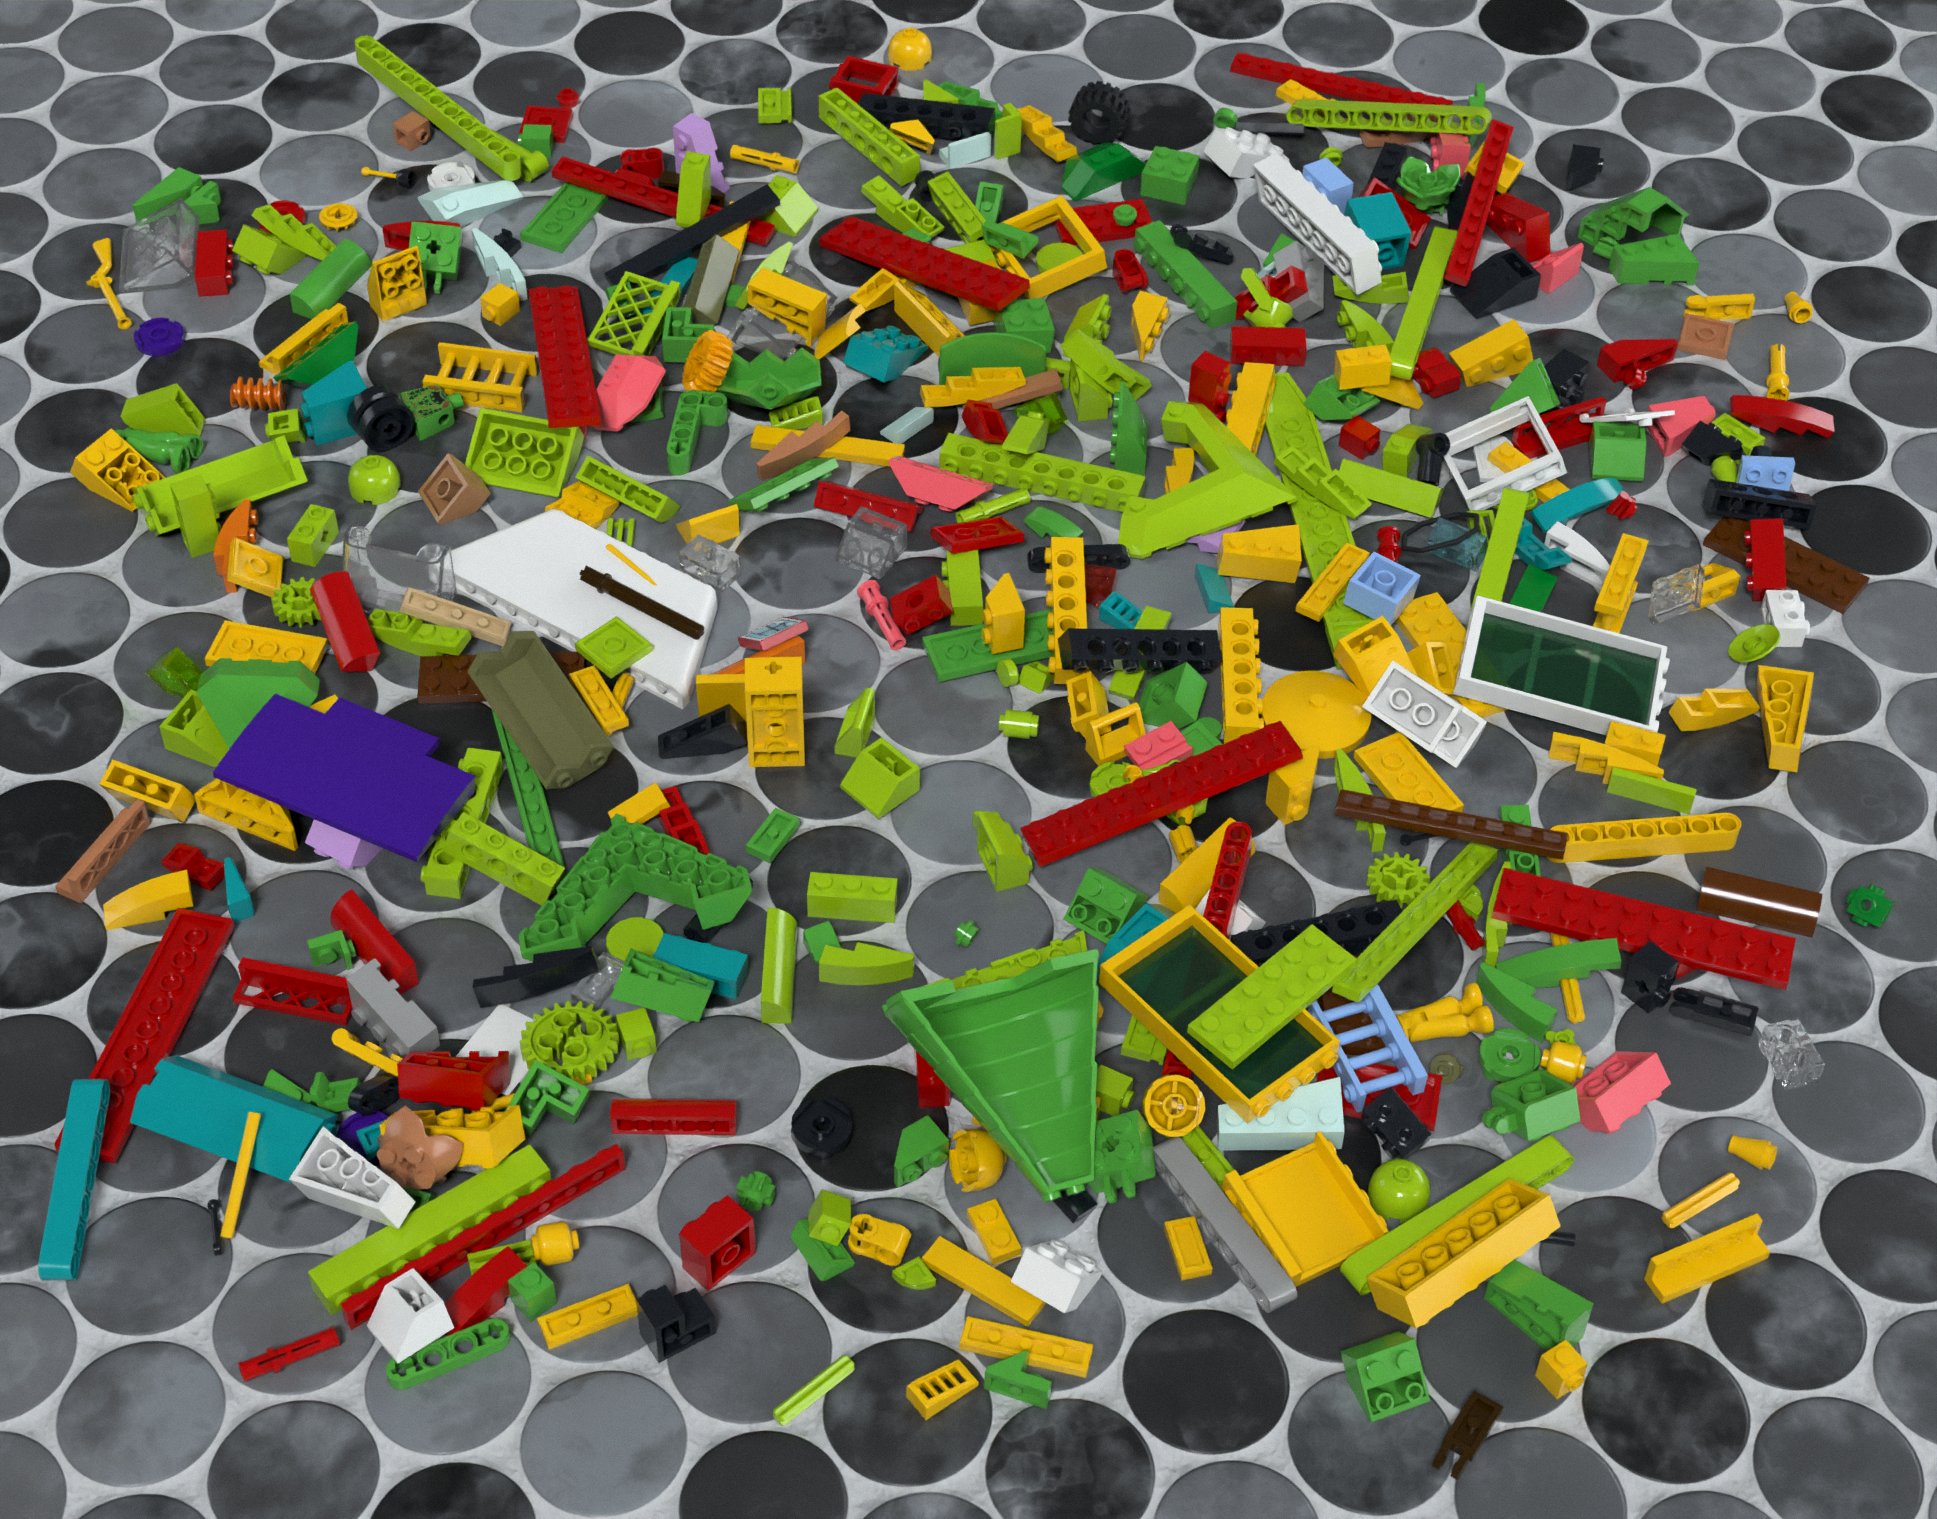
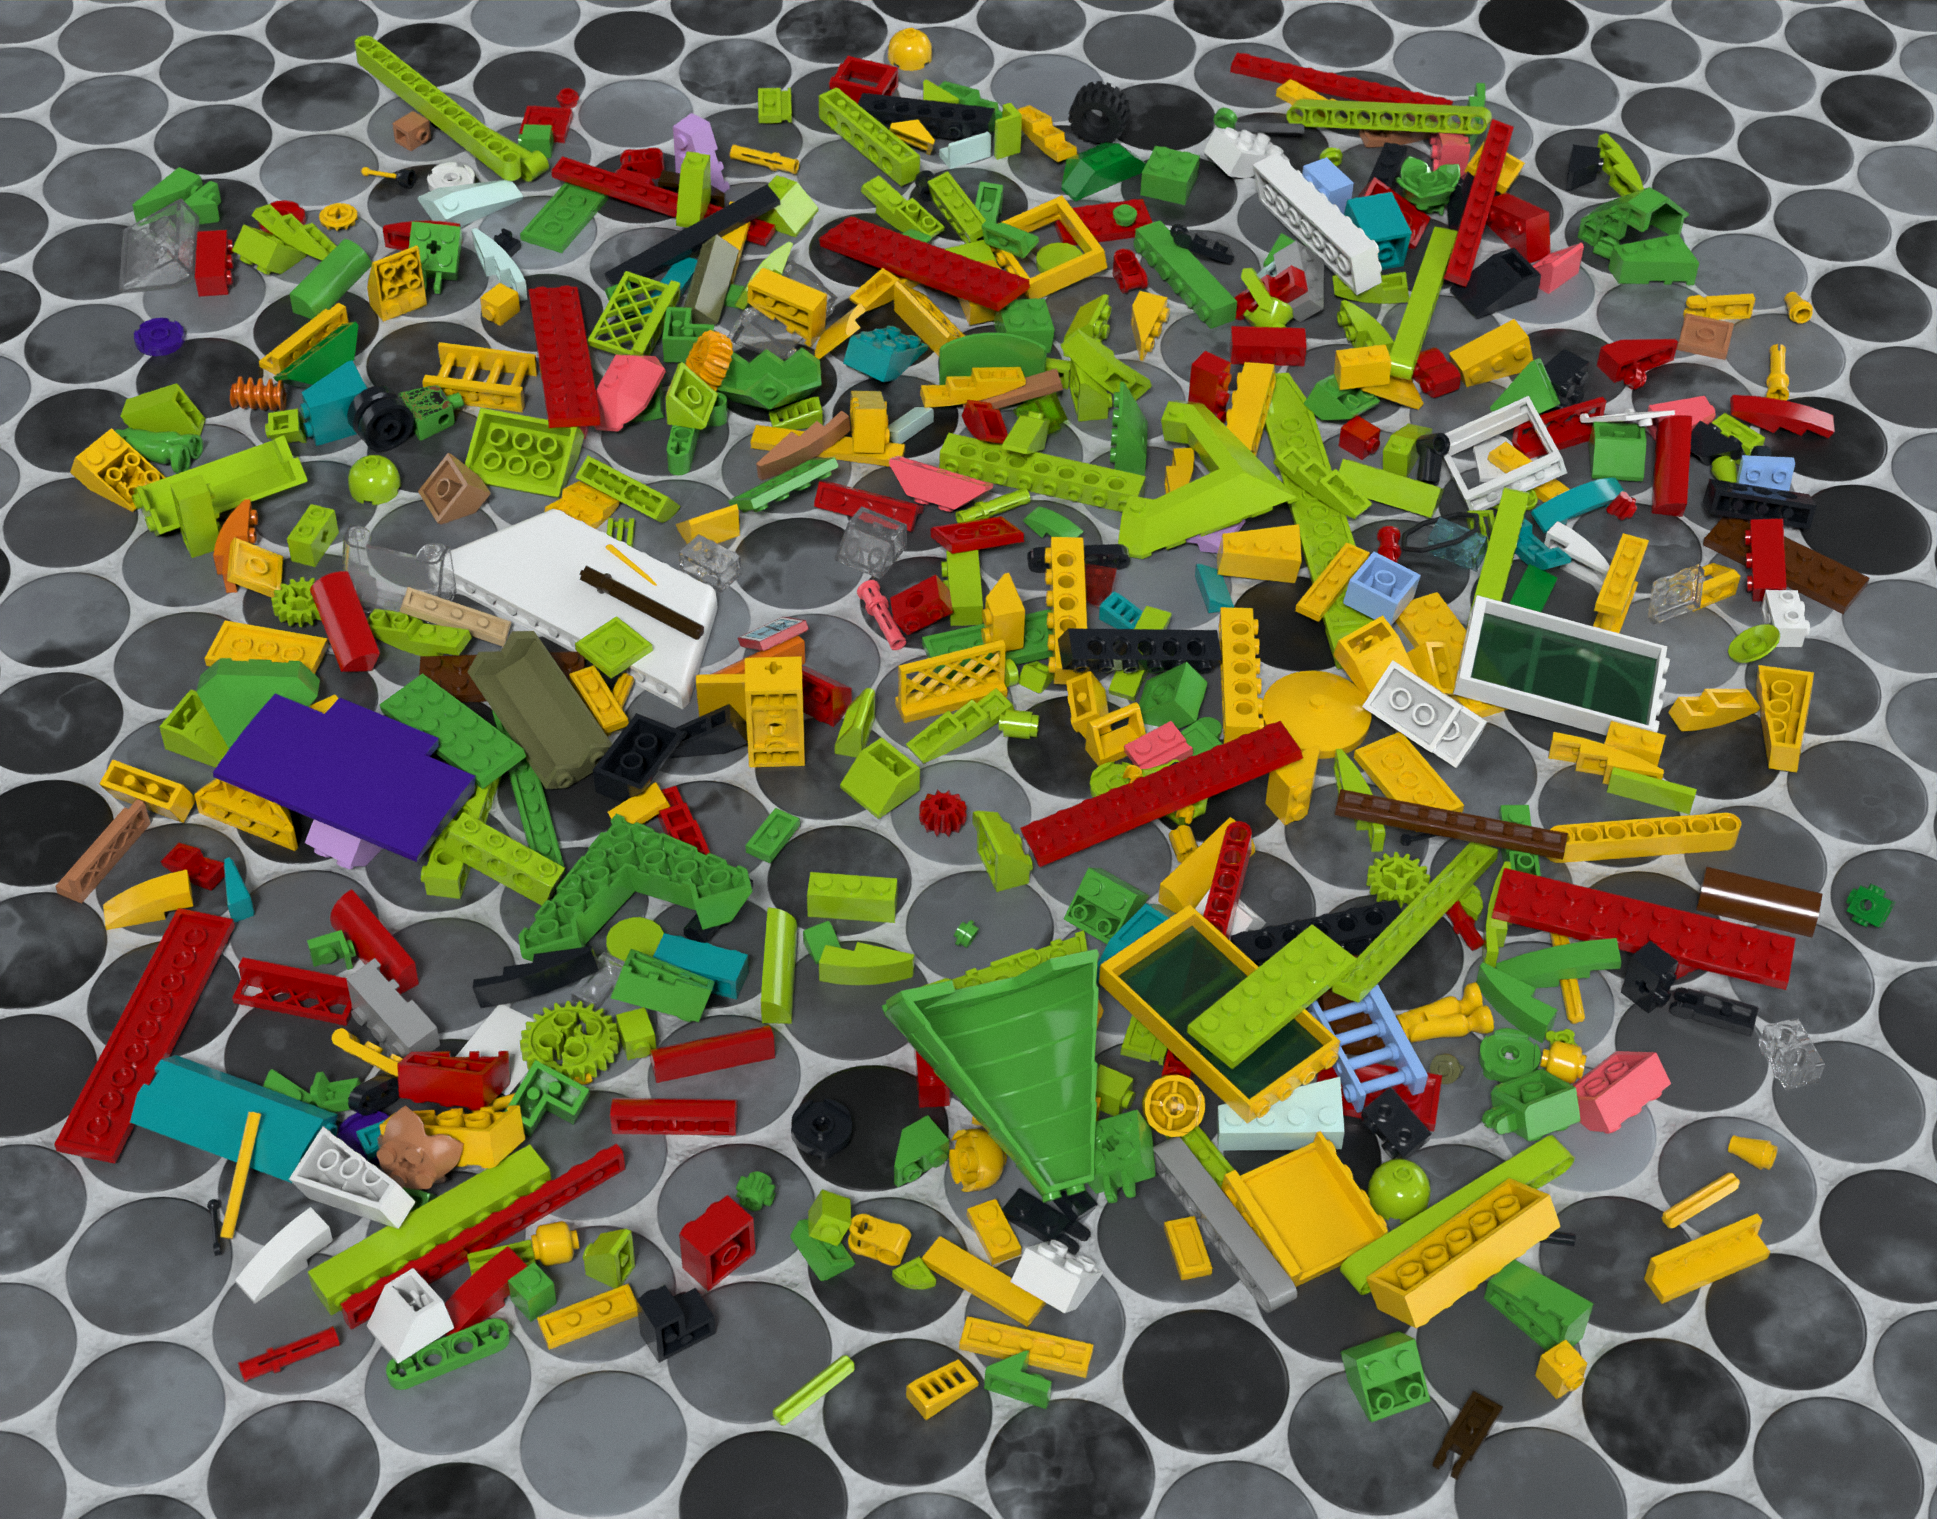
teal beam [38,1079,110,1280] -> none
yellow piece [86,238,132,330] -> none
clear neon green slope [146,646,203,698] -> none
none -> white slope [235,1207,333,1304]
none -> bright green plate [379,673,526,789]
none -> lime slope [583,1229,635,1289]
none -> black slope [592,713,685,802]
none -> red brick [649,1025,775,1083]
none -> lime slope [665,362,718,430]
none -> red slope [802,666,852,727]
none -> yellow wedge [850,391,889,453]
none -> yellow fence [895,640,1008,724]
none -> lime slope [906,688,1015,764]
none -> red gear [919,789,967,837]
none -> black hinge [1002,1188,1091,1255]
none -> lime slope [1597,133,1644,197]
none -> red brick [1651,415,1692,517]

